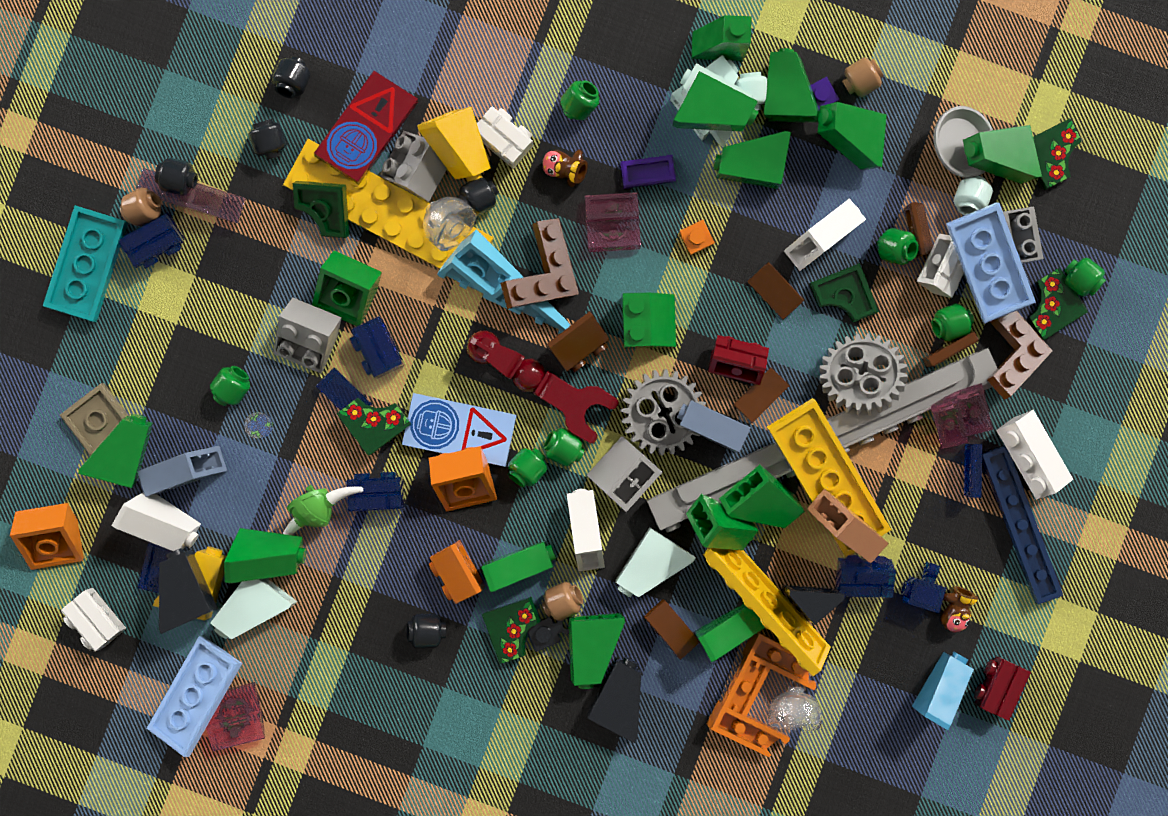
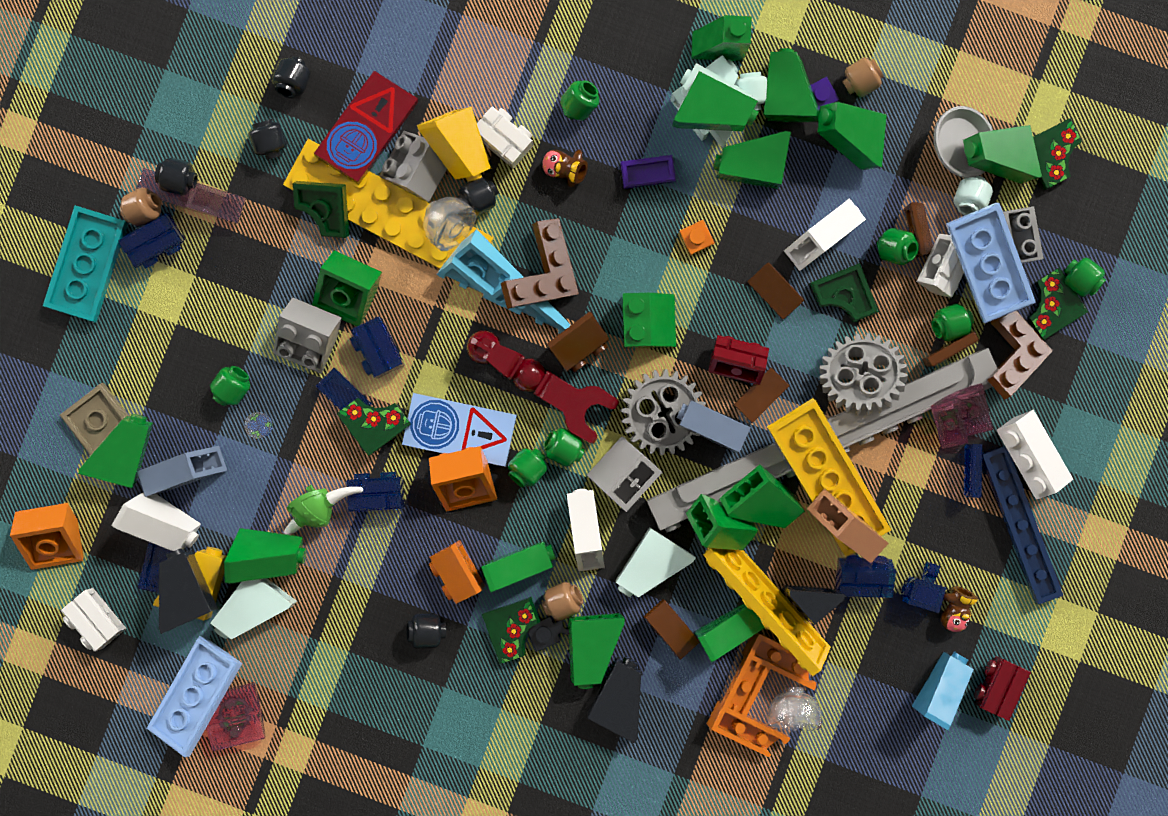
clear pink slope [585,192,641,252] -> none

